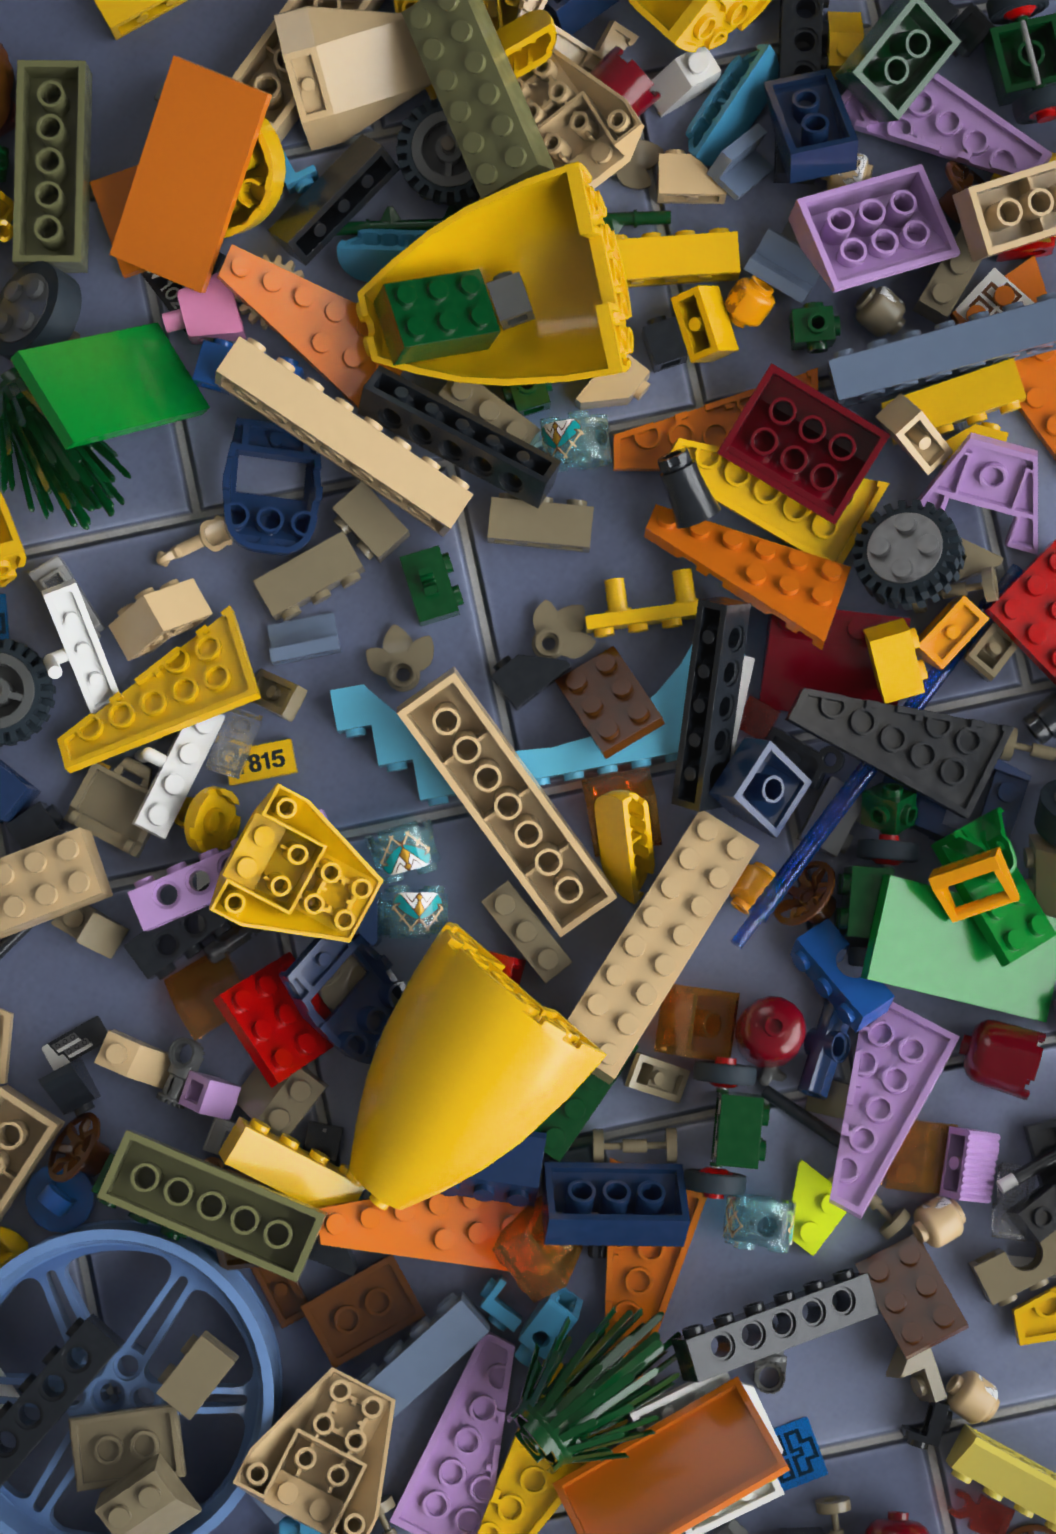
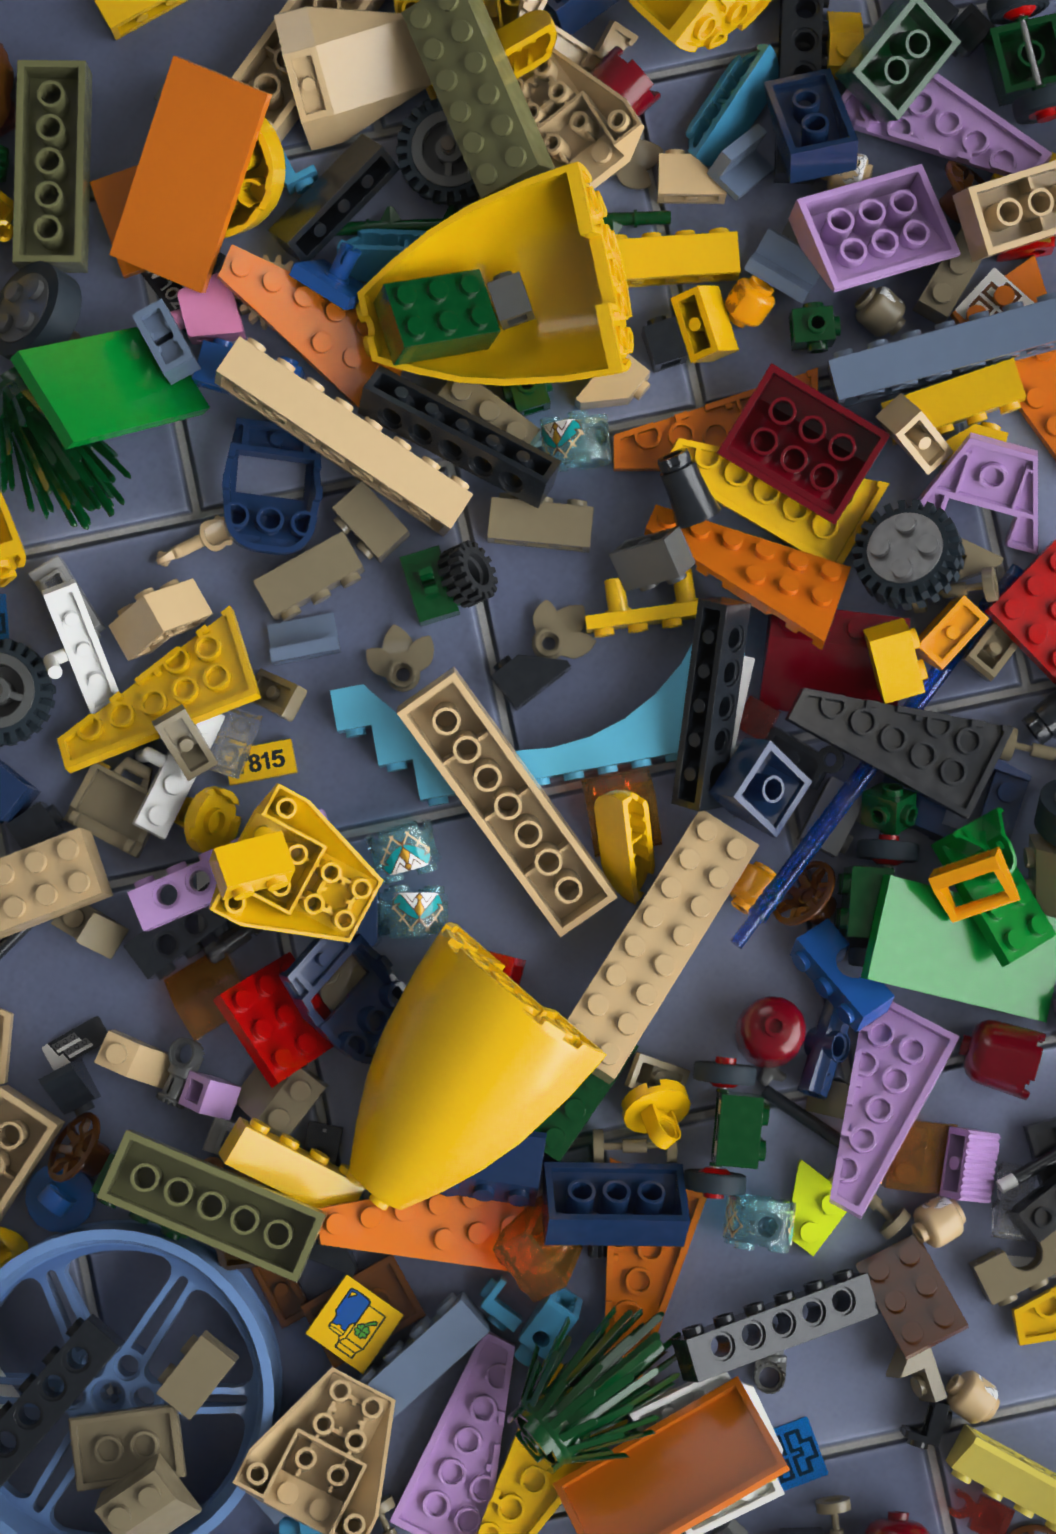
dark tan arch [481,880,573,984] -> none
reddish brown plate [555,646,665,760] -> none
white slope [649,47,721,117] -> none
clear orange slope [654,984,740,1060] -> none
none -> sand blue brick [131,298,201,385]
none -> dark tan slope [152,704,218,781]
none -> yellow brick [209,830,296,900]
none -> blue tile [289,242,365,310]
none -> yellow tile [305,1274,404,1374]
none -> black tyre [437,540,498,608]
none -> dark grey brick [609,526,696,592]
none -> yellow tile [621,1079,691,1150]

